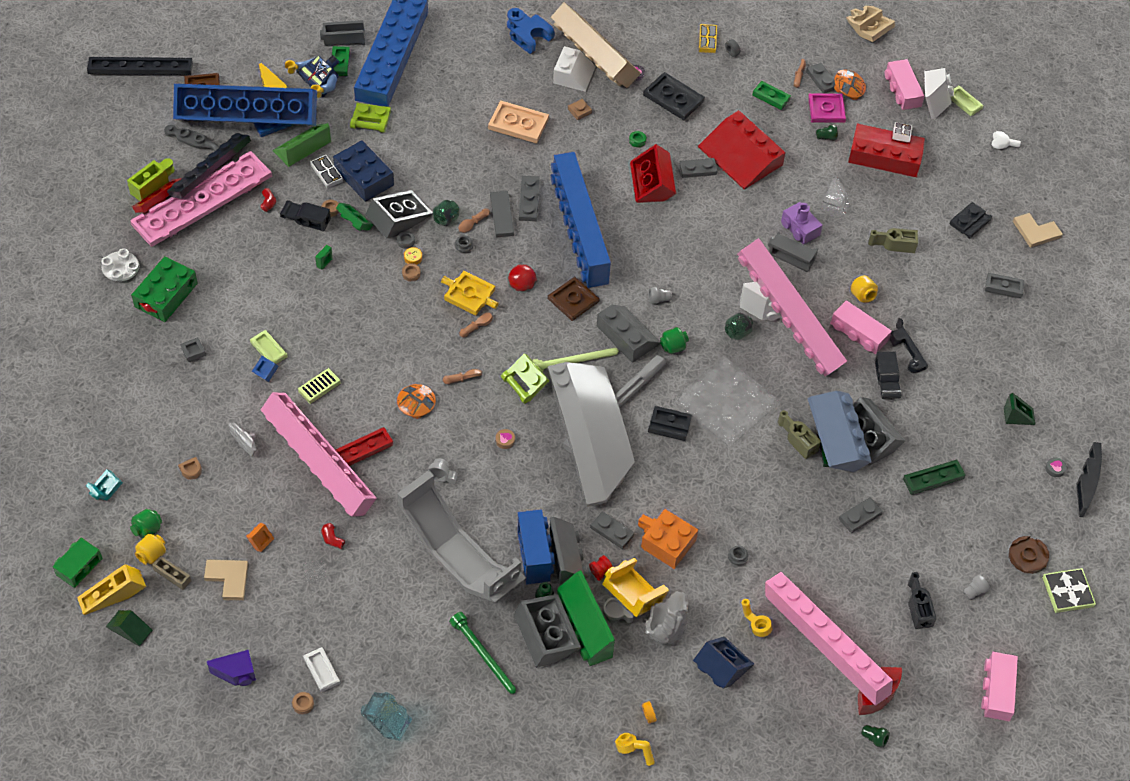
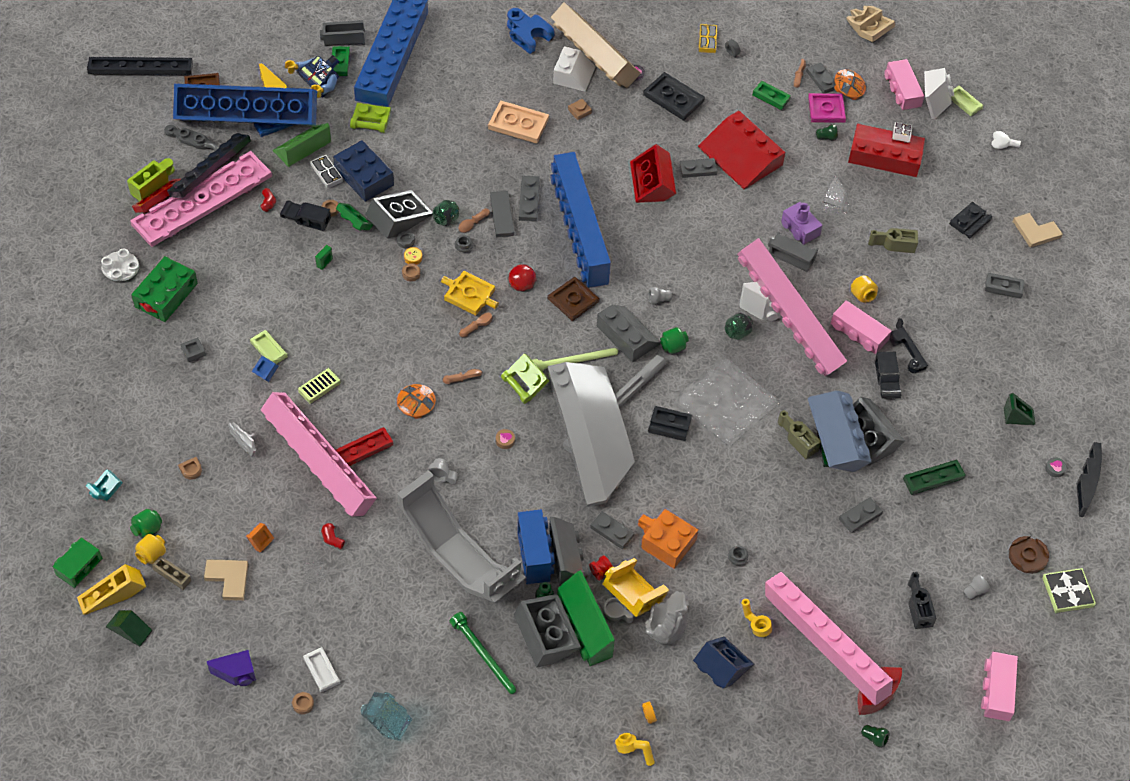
green tile [629,131,647,148] -> none

